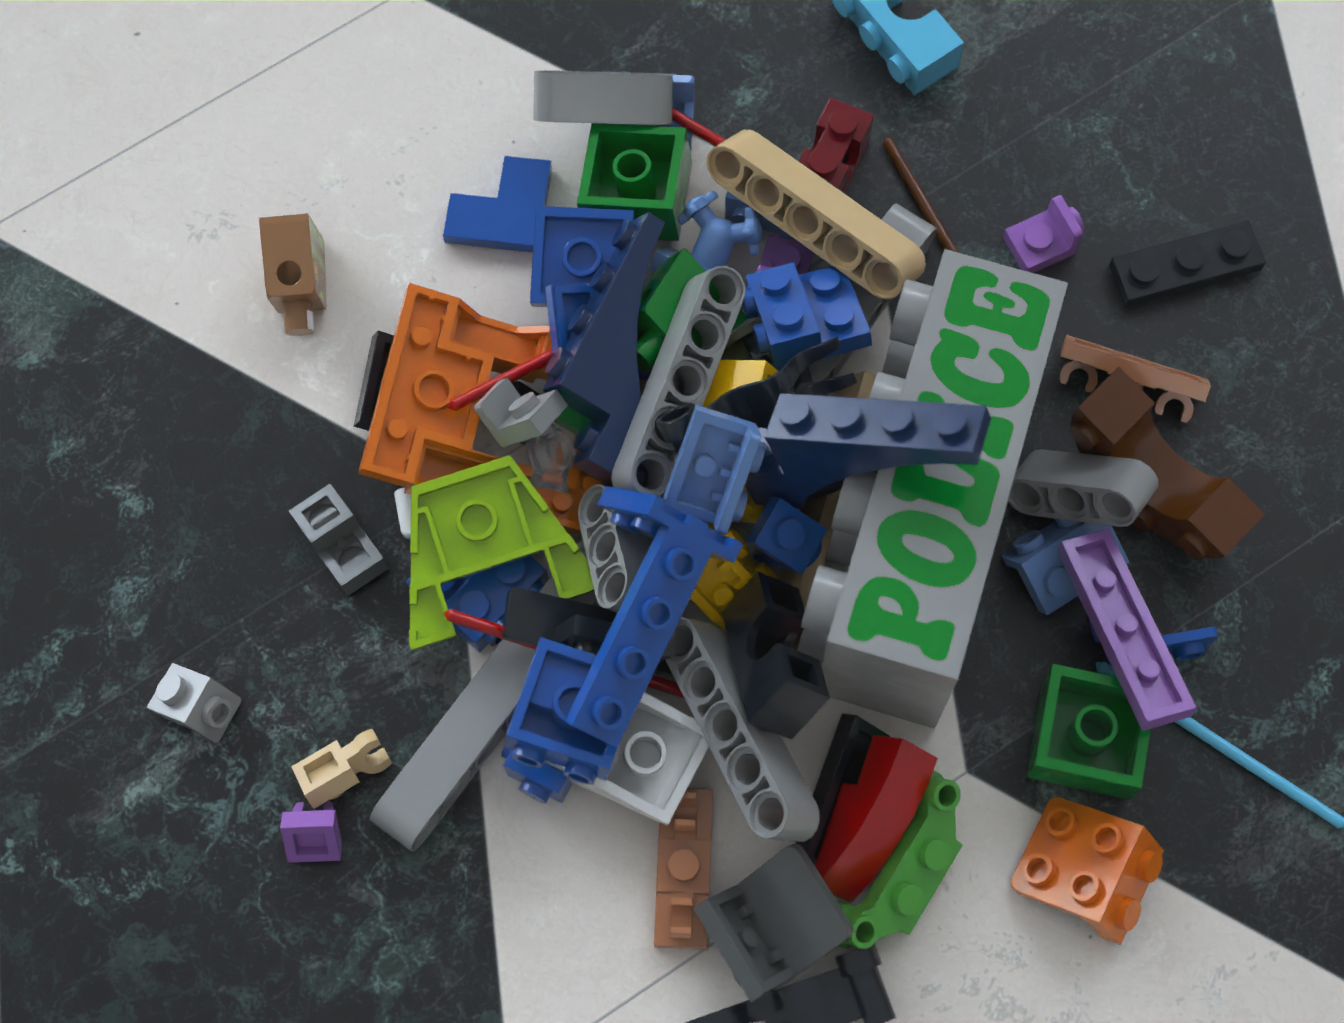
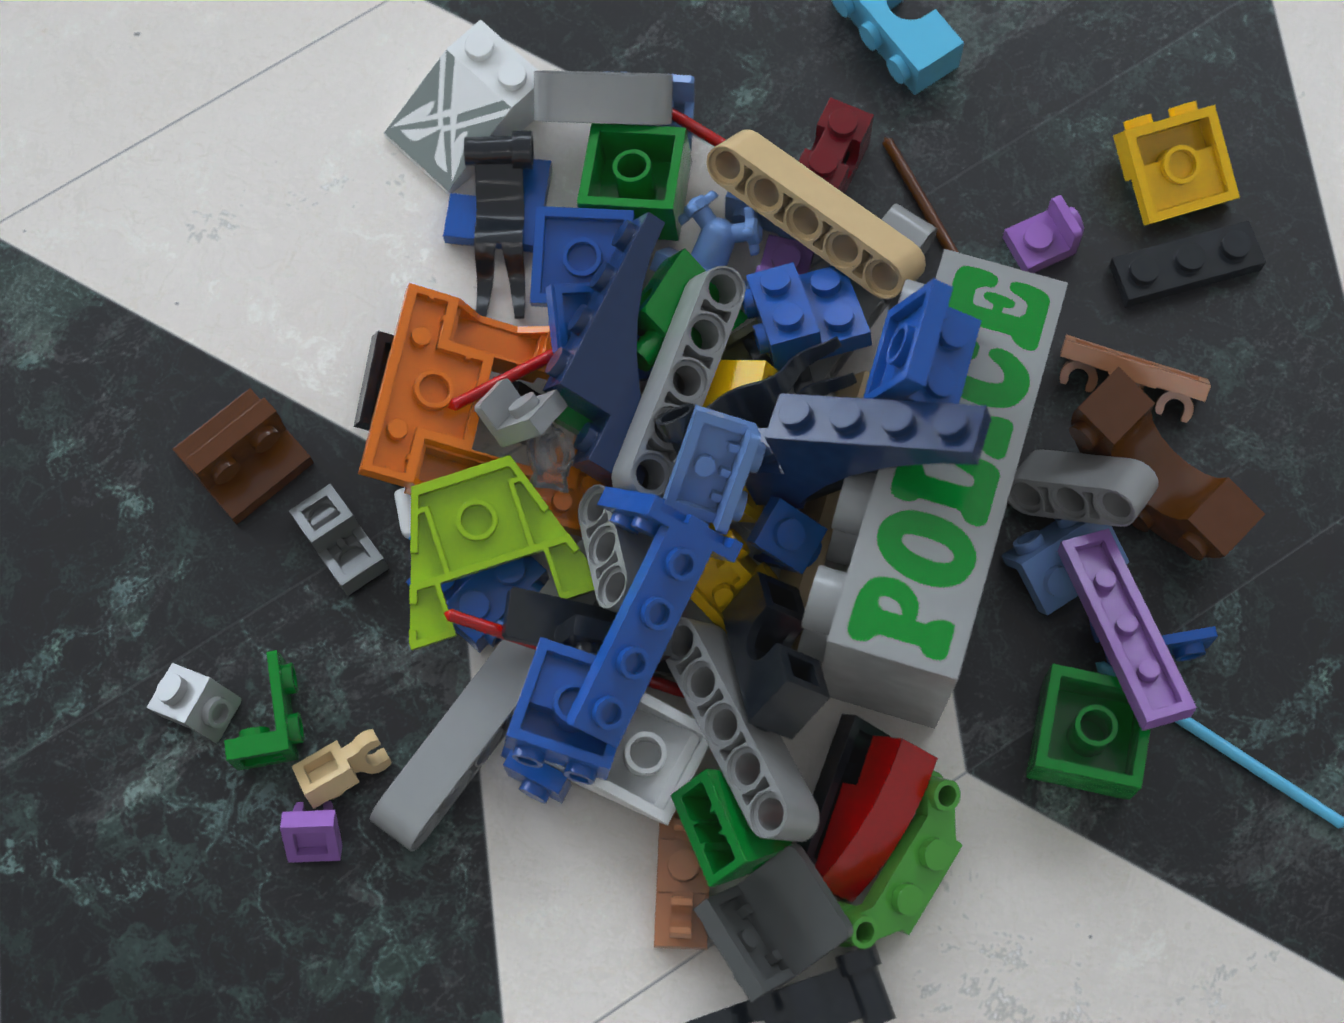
medium nougat torso [259,213,327,336] -> none
orange bracket [1011,797,1164,945] -> none
none -> reddish brown bracket [173,388,314,525]
none -> green bracket [224,650,305,771]
none -> white slope [384,20,538,196]
none -> black flag [464,131,534,319]
none -> green torso [670,769,793,887]
none -> blue bracket [863,279,981,404]
none -> yellow plate [1113,101,1240,226]

